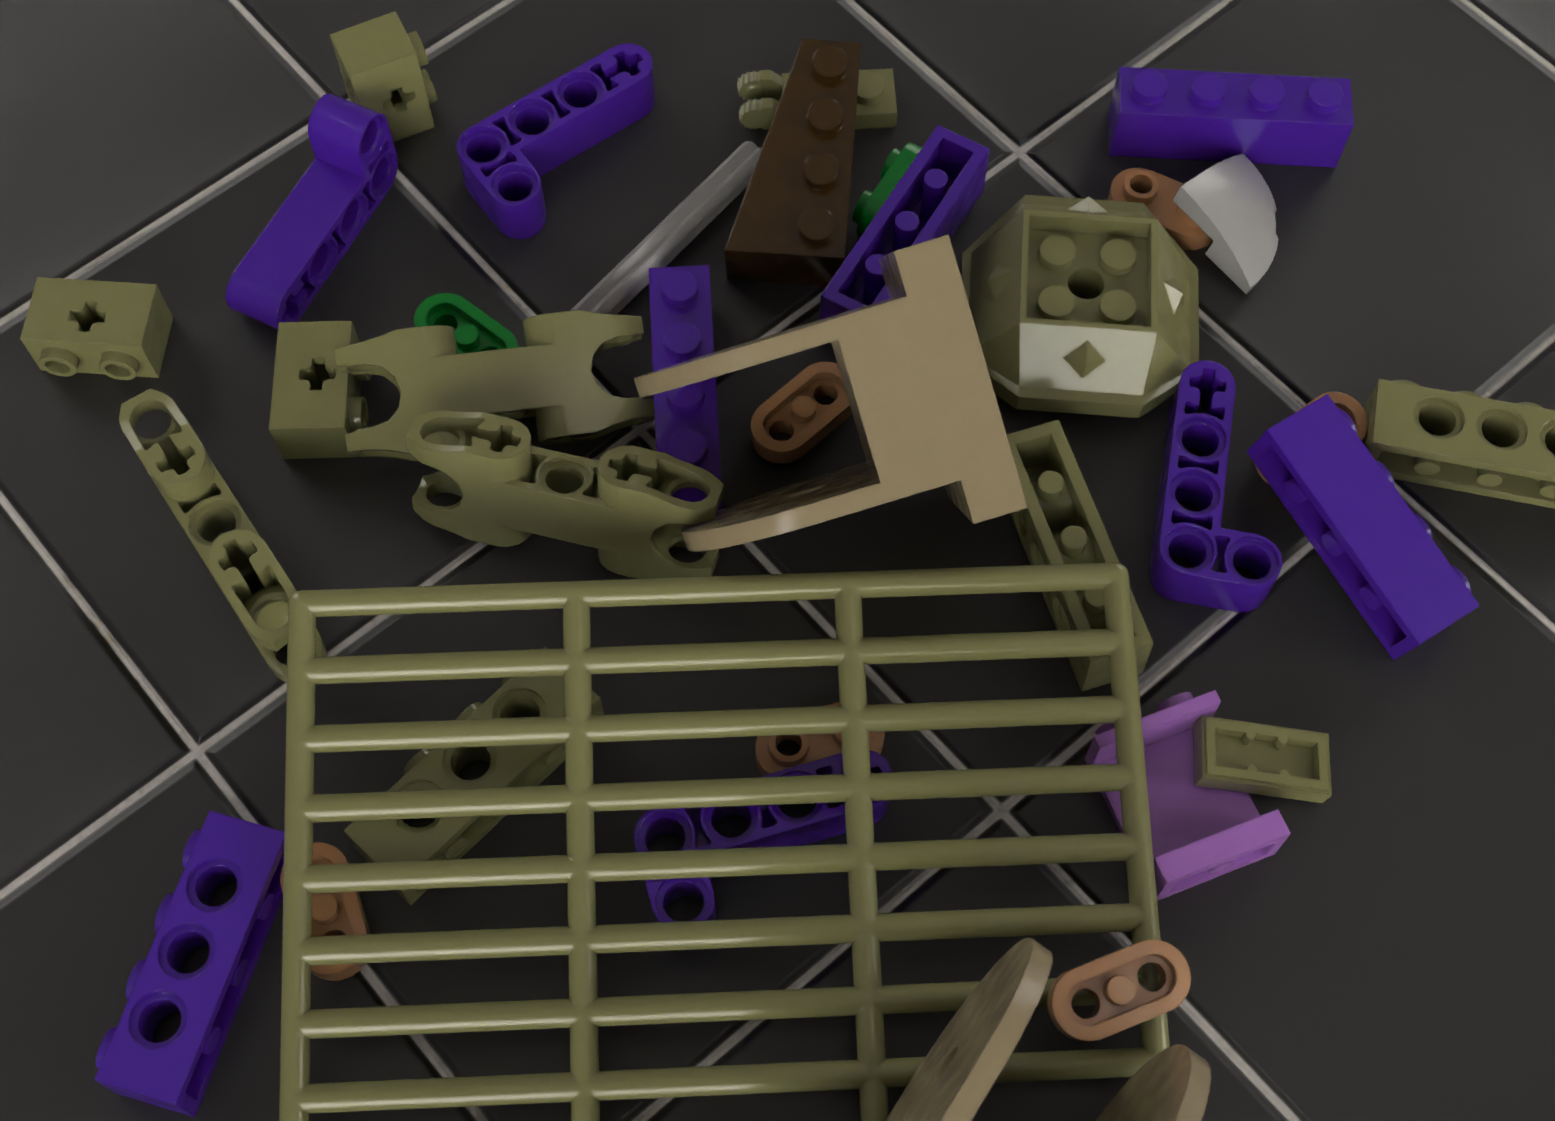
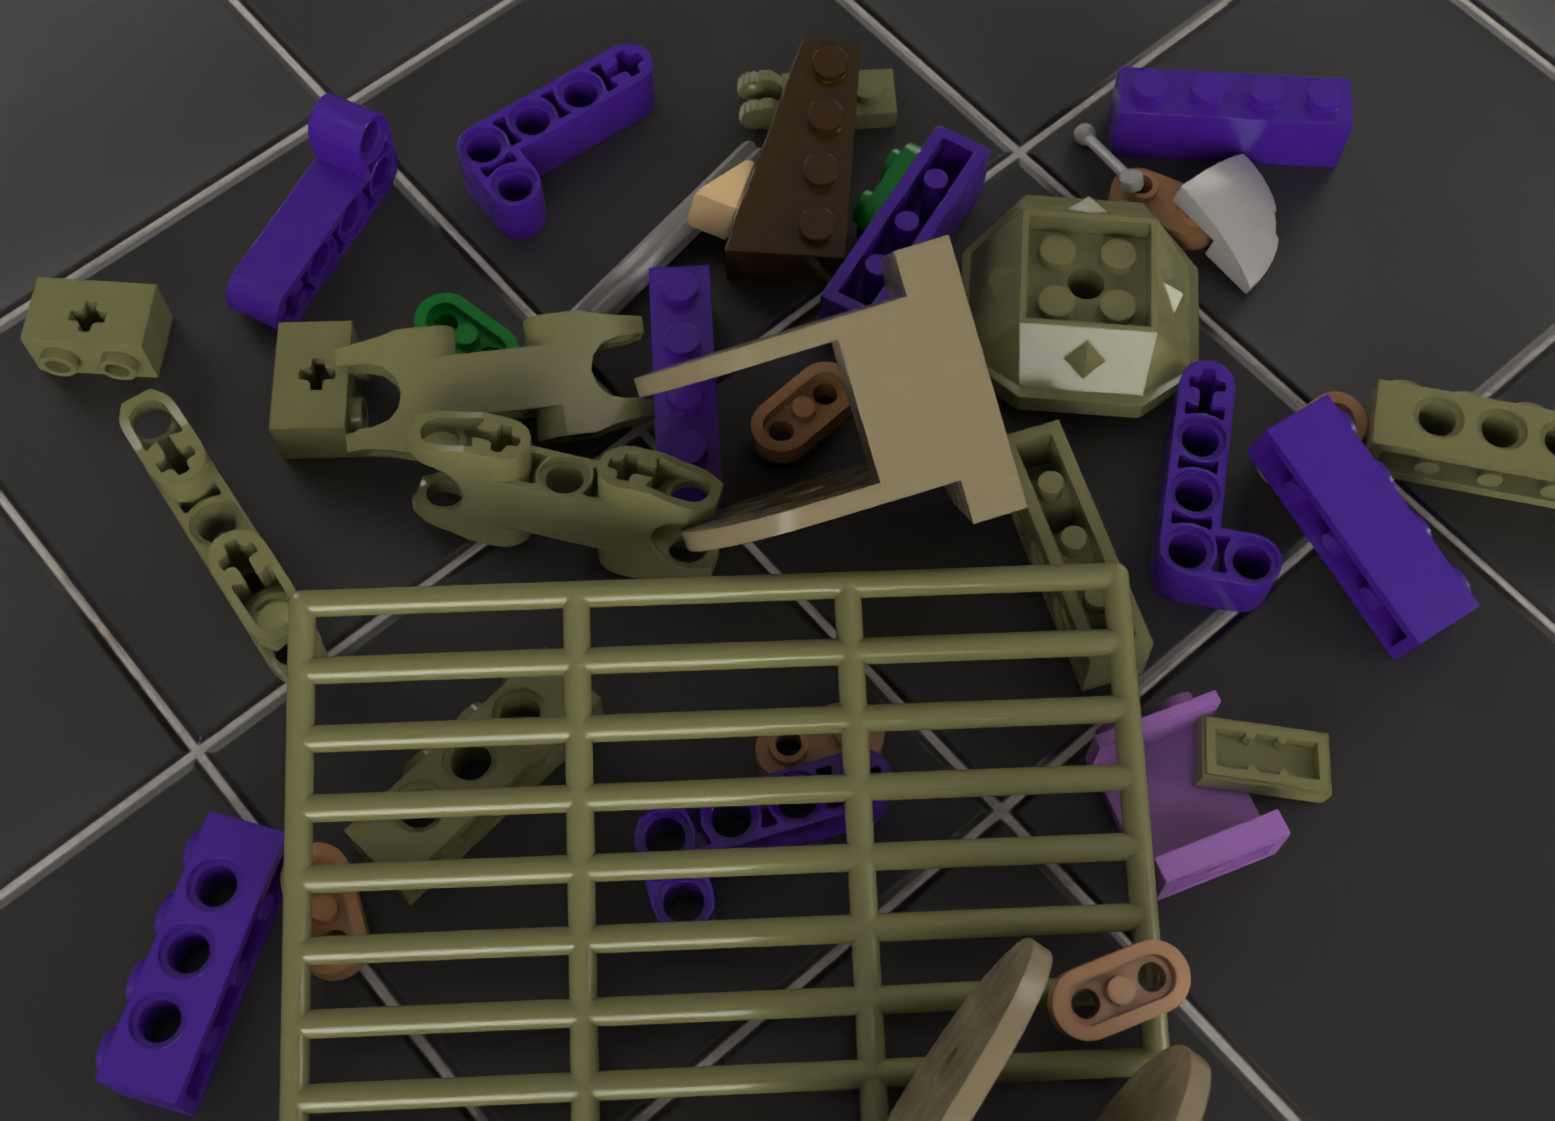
olive brick [330,11,438,142] -> none
none -> tan slope [687,159,755,240]
none -> light grey hinge [1073,123,1144,193]

